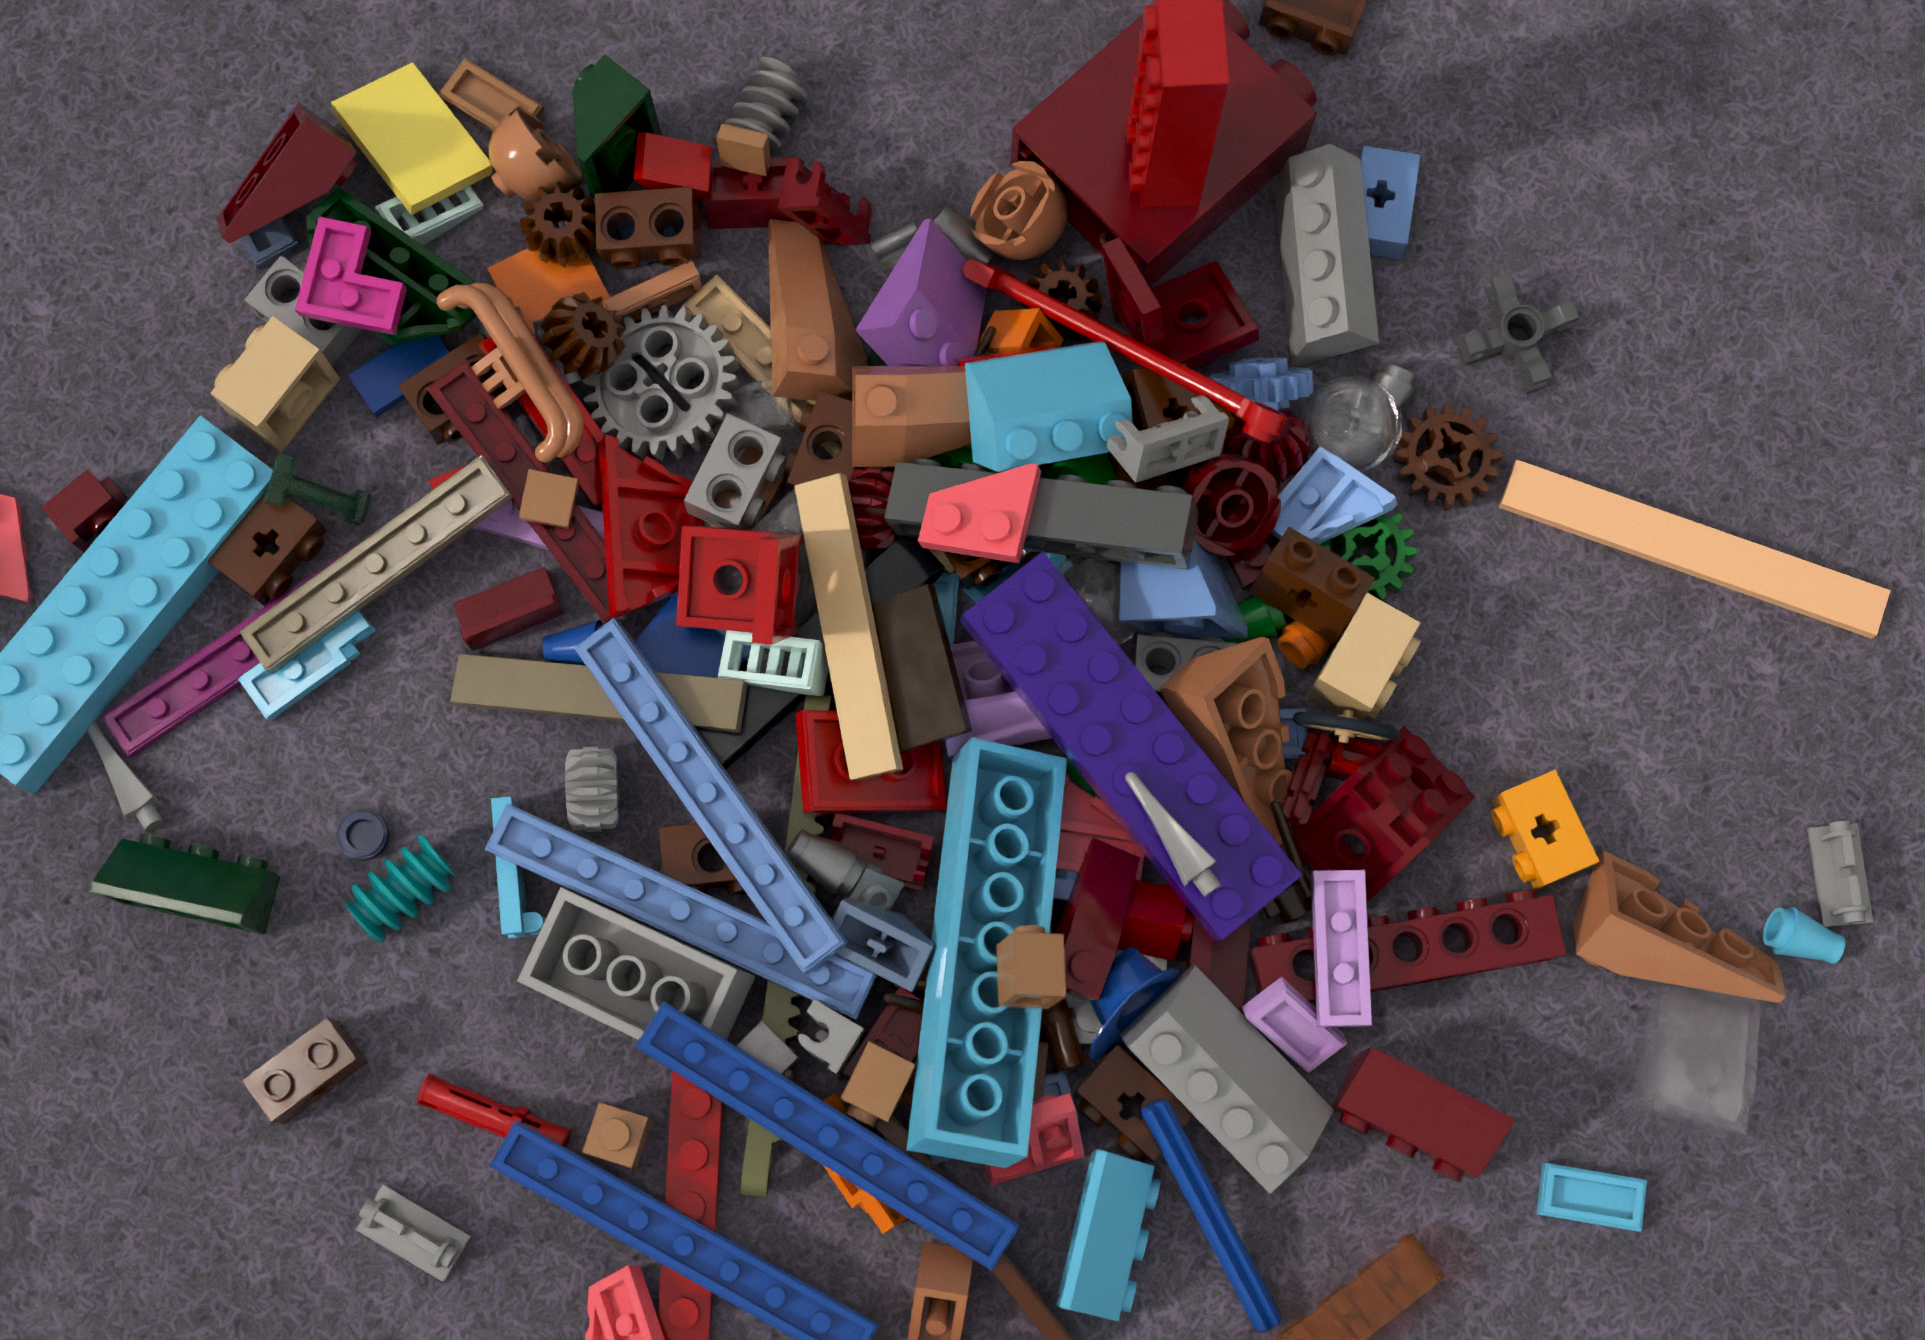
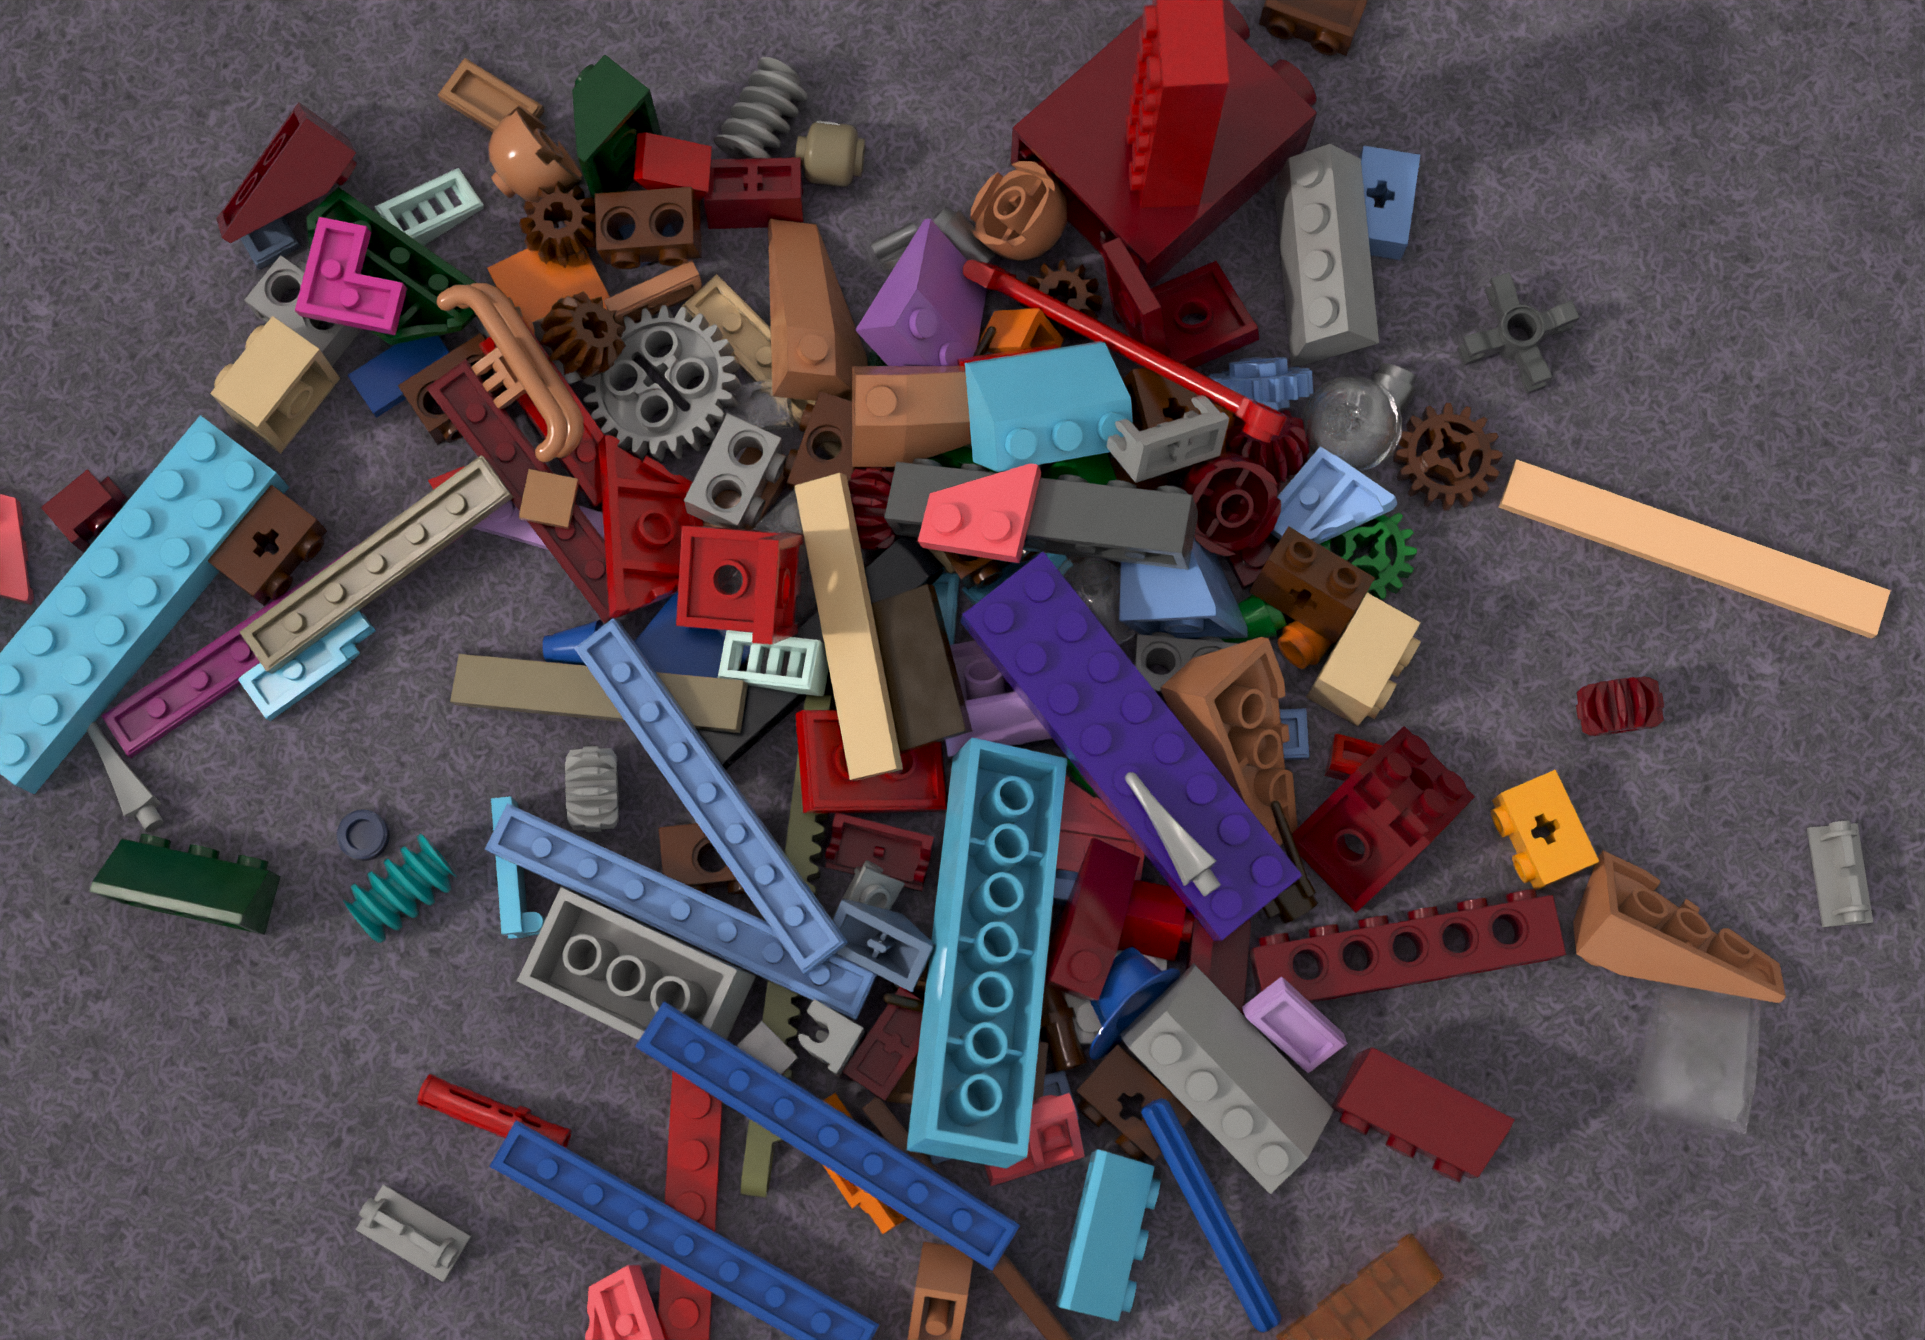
brick [242,1017,368,1124] -> none
clear green piece [264,454,372,526] -> none
light yellow tile [331,62,493,216] -> none
dark red panel [453,567,564,651] -> none
medium nougat brick [582,1102,654,1169] -> none
medium nougat tile [716,124,771,176] -> none
dark red hinge [778,157,872,246] -> none
flat silver cone [786,829,866,896] -> none
medium nougat brick [840,1042,916,1127] -> none
medium nougat brick [996,925,1066,1009] -> none
dark red axle [1281,732,1334,826] -> none
black wheel [1293,710,1400,743] -> none
lavender plate [1311,870,1372,1027] -> none
medium azure tile [1536,1163,1647,1232] -> none
medium azure cone [1763,907,1845,964] -> none
none -> dark tan head [795,121,866,187]
none -> dark red gear [1576,676,1665,736]

